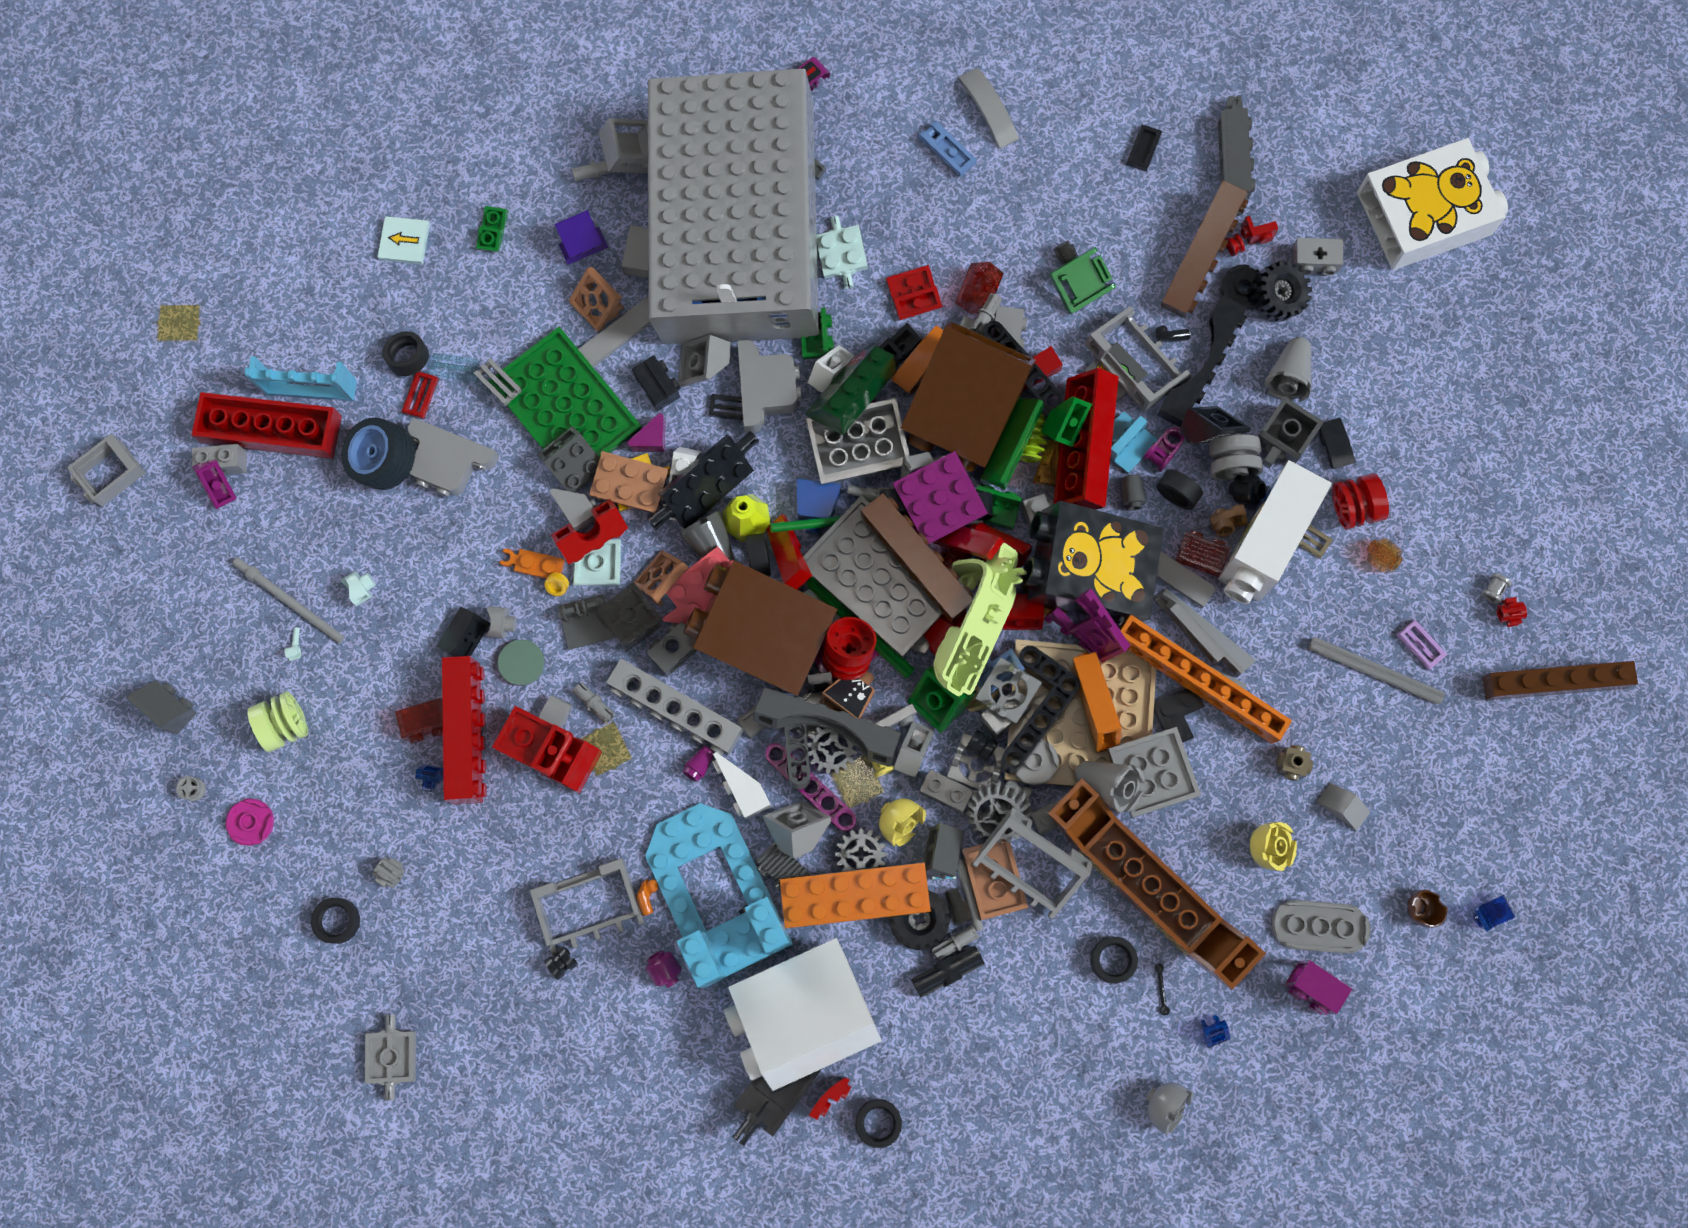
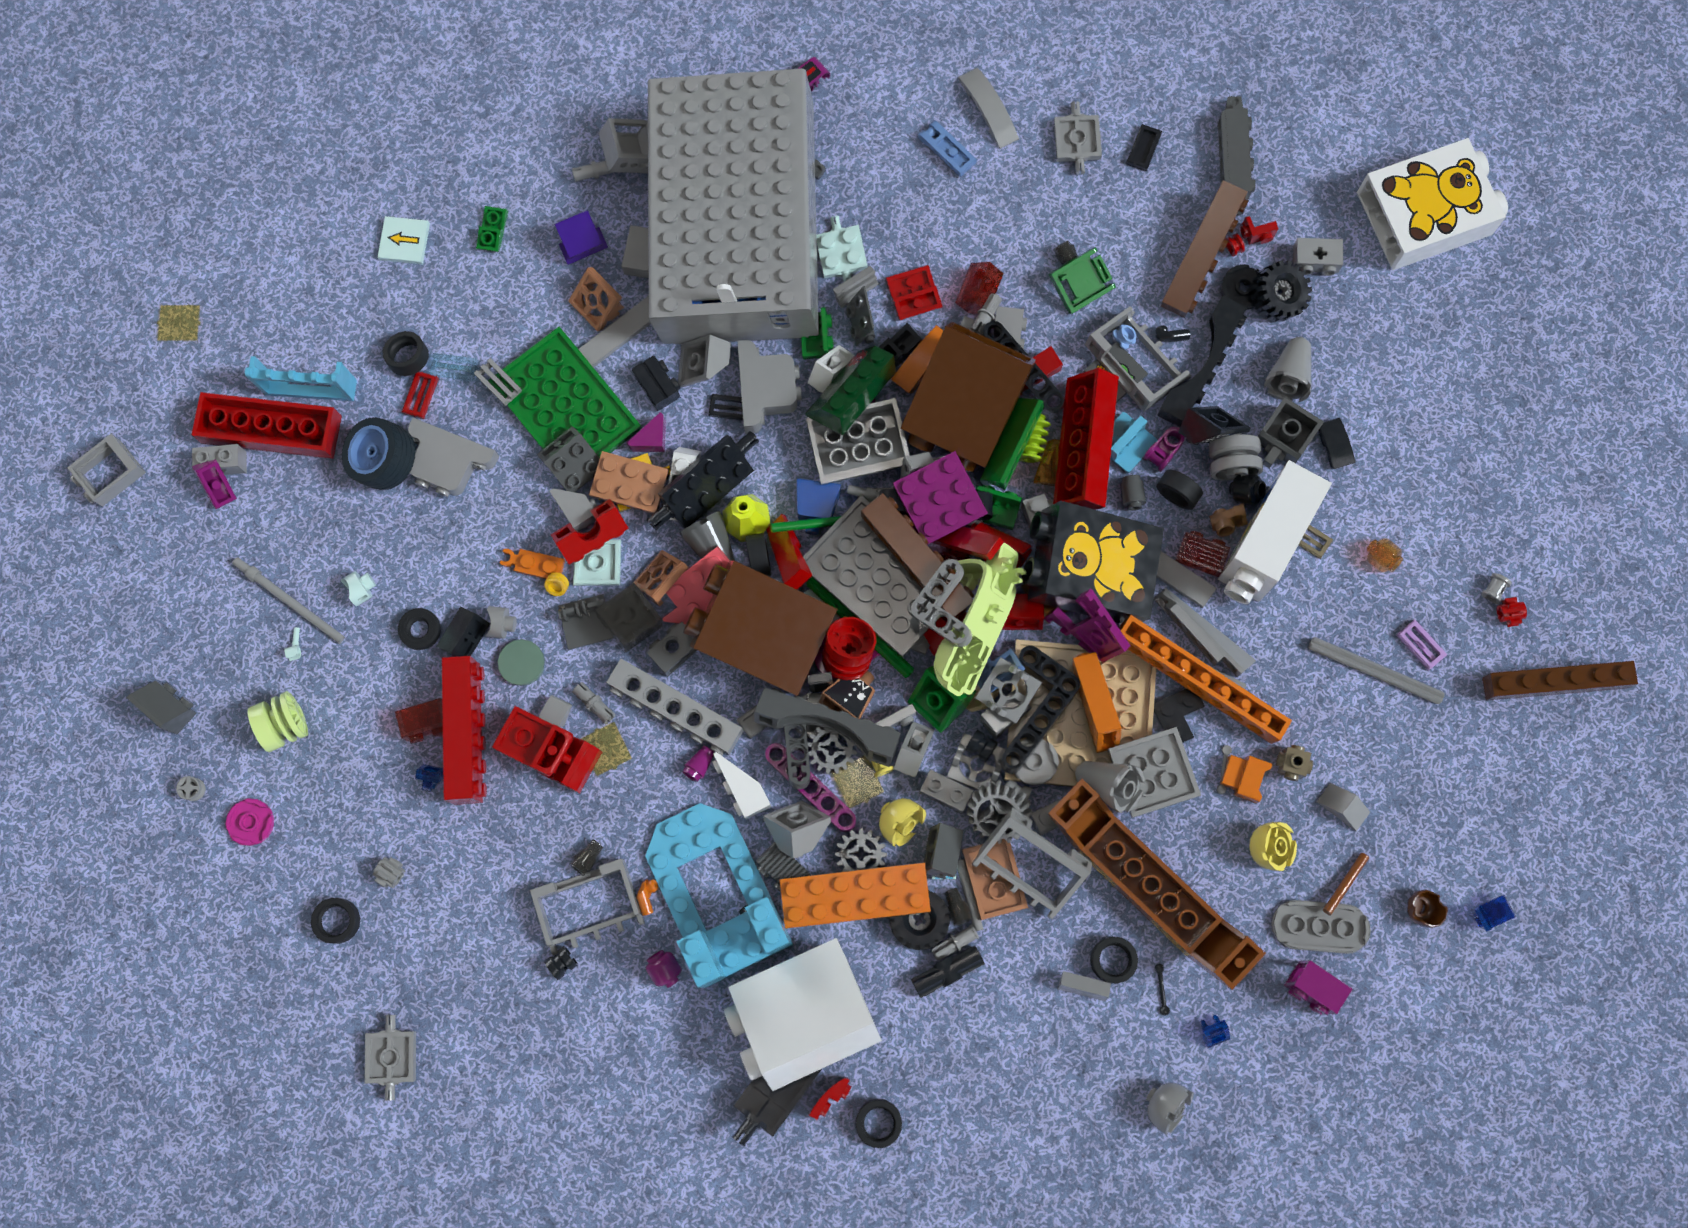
green slope [1041,396,1092,447] -> none
red wheel [1332,473,1389,530] -> none
none -> black tyre [398,608,441,650]
none -> clear smoke cone [569,839,603,876]
none -> light grey tile [833,266,879,308]
none -> dark grey hinge [846,286,875,346]
none -> light grey beam [911,559,972,647]
none -> light grey plate [1054,101,1102,175]
none -> light grey slope [1057,971,1111,1001]
none -> light blue plate [1112,325,1136,349]
none -> light grey hinge [1217,745,1232,794]
none -> orange piece [1220,755,1272,803]
none -> dark orange bar [1323,853,1369,916]

